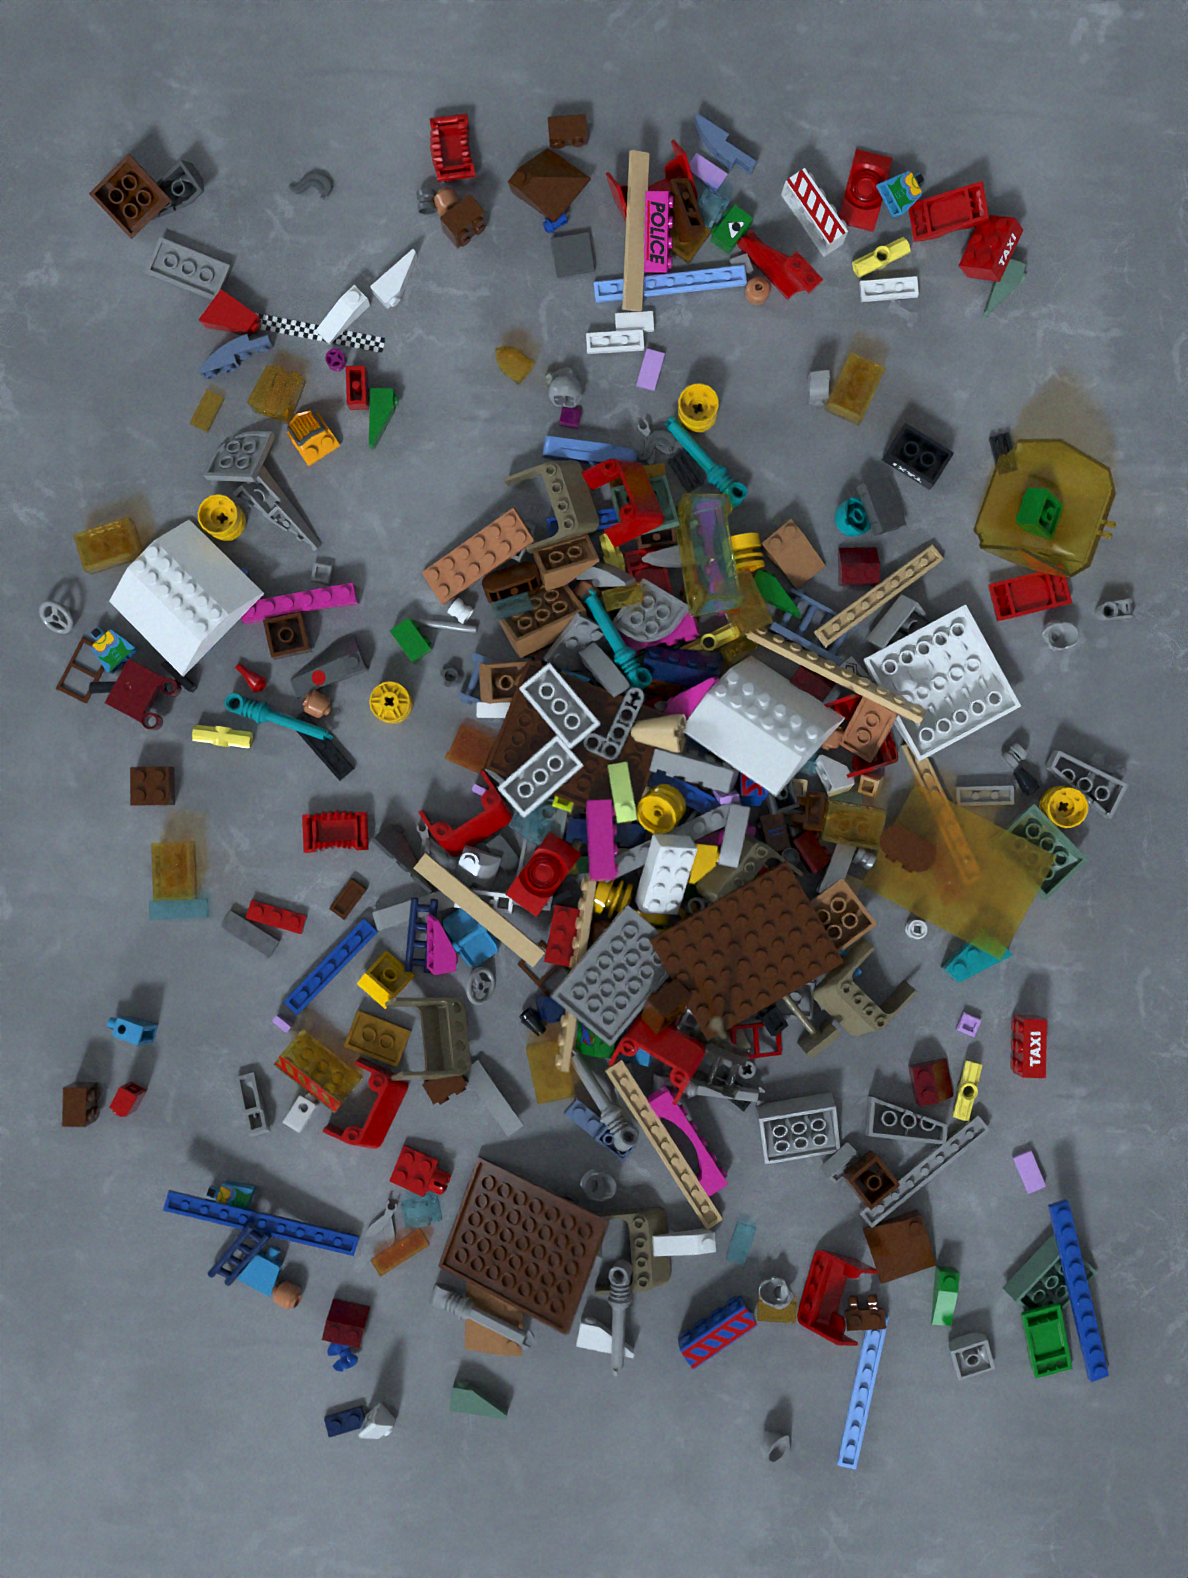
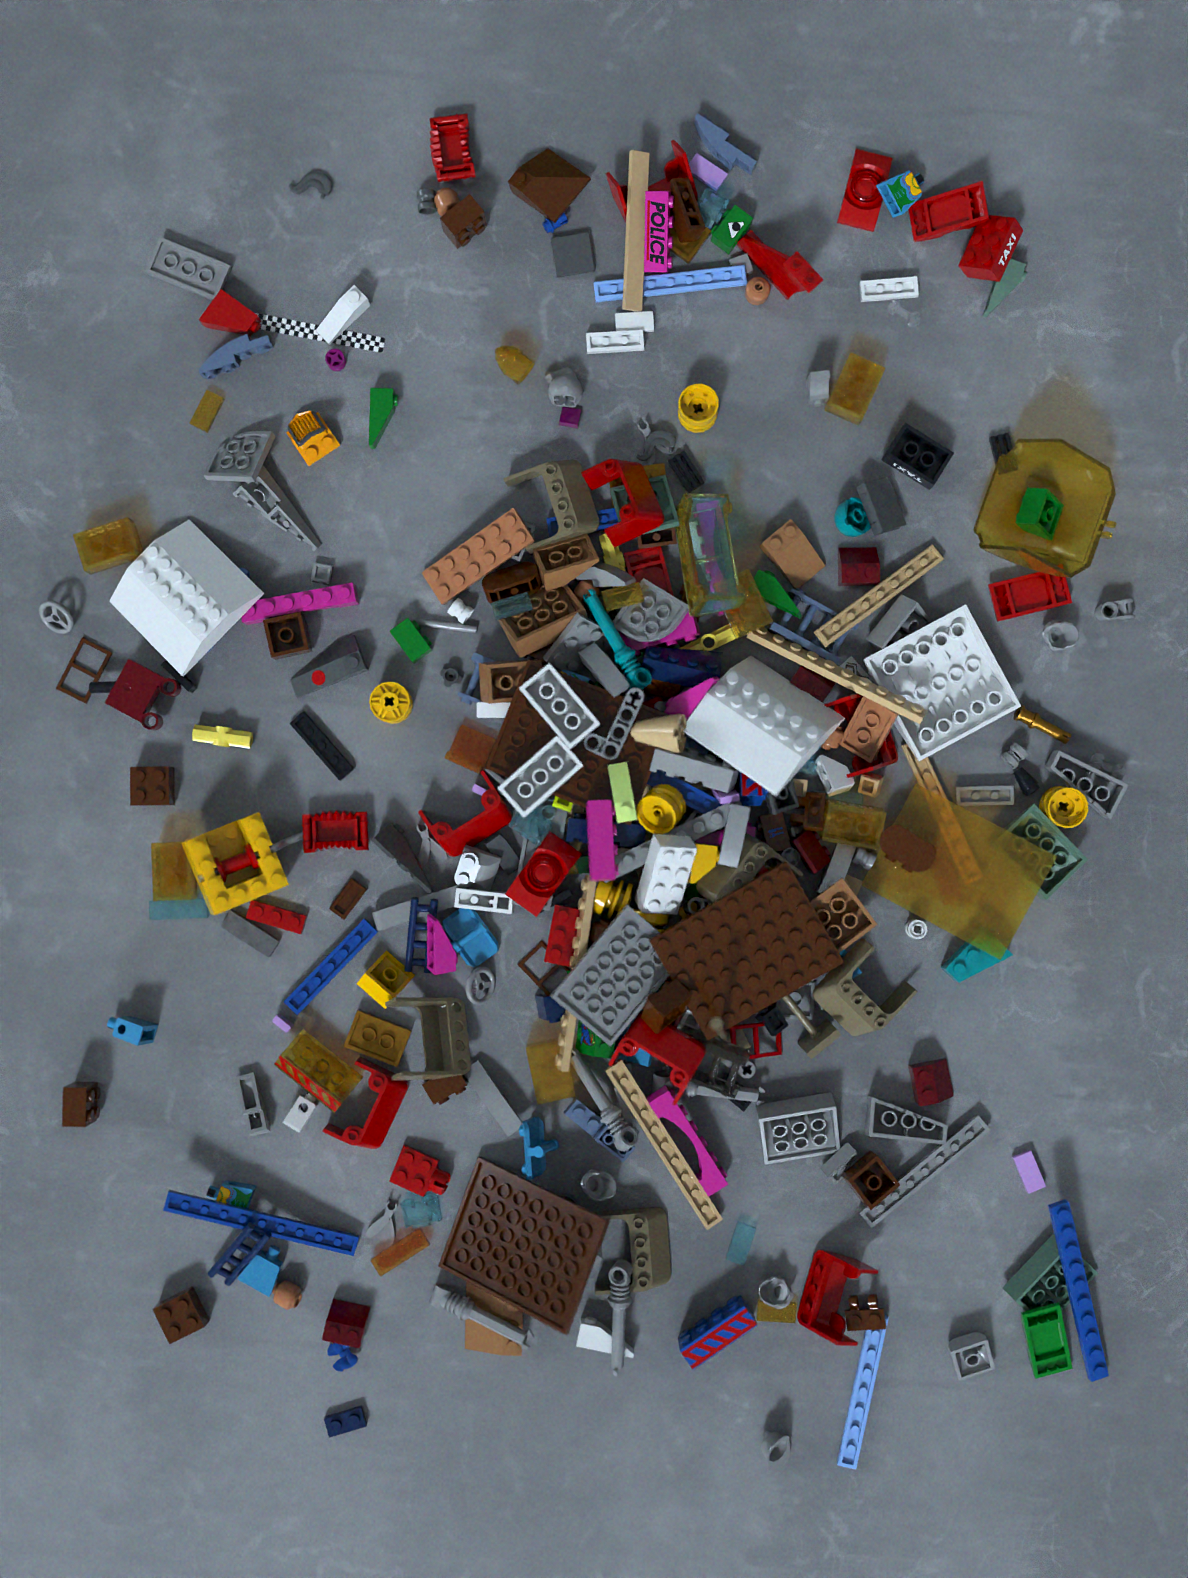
reddish brown slope [89,154,172,239] -> none
torso [90,627,139,674] -> none
red brick [109,1081,147,1117] -> none
dark grey wedge [151,160,204,221] -> none
yellow wheel [197,494,246,542] -> none
teal piece [224,693,334,741] -> none
red cone [235,663,267,693] -> none
clear yellow slope [247,364,306,425] -> none
nougat head [302,690,332,719] -> none
red brick [345,366,369,410] -> none
white slope [358,1402,396,1439] -> none
white slope [370,249,417,309] -> none
tan tile [414,853,546,967] -> none
sand green slope [449,1380,508,1420] -> none
black cone [519,1007,546,1036] -> none
medium blue piece [542,436,637,465] -> none
reddish brown brick [548,114,587,149] -> none
lavender tile [636,348,665,391] -> none
light grey slope [642,544,706,568] -> none
white slope [652,1228,716,1256] -> none
teal piece [665,416,748,508] -> none
clear yellow plate [719,632,758,666] -> none
yellow wheel [720,533,765,575] -> none
white brick [781,168,848,257] -> none
light yellow piece [852,237,911,278] -> none
reddish brown slope [862,1210,936,1284] -> none
green slope [931,1266,960,1326] -> none
light yellow piece [952,1060,983,1121] -> none
lavender tile [956,1012,982,1037] -> none
red brick [1010,1015,1047,1078] -> none
none -> reddish brown brick [152,1286,210,1345]
none -> yellow piece [181,812,303,915]
none -> dark azure shield [519,1117,559,1180]
none -> pearl gold pin [1013,705,1072,744]

